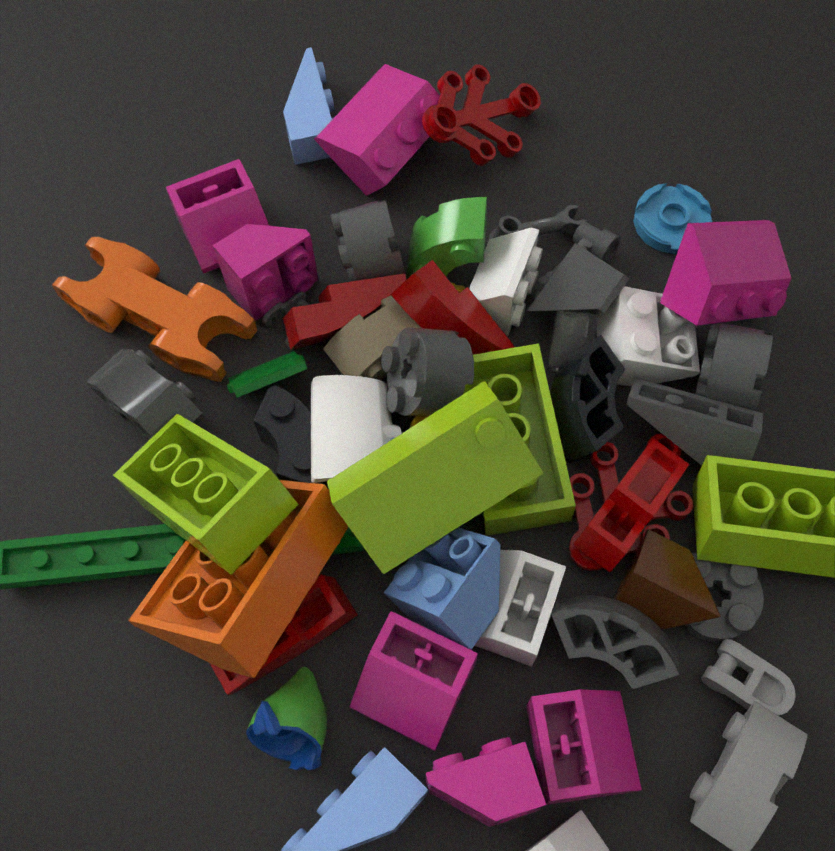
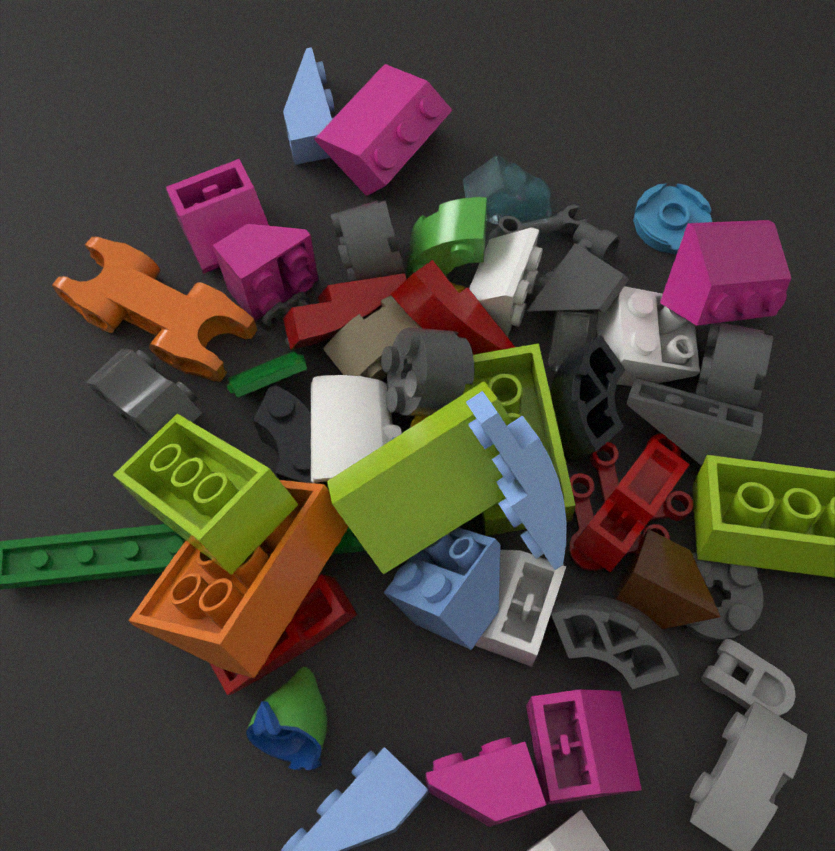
dark pink slope [349,611,478,751] -> none
red plant [422,64,541,166] -> none
none -> clear light blue slope [462,155,553,224]
none -> light blue slope [466,391,567,570]

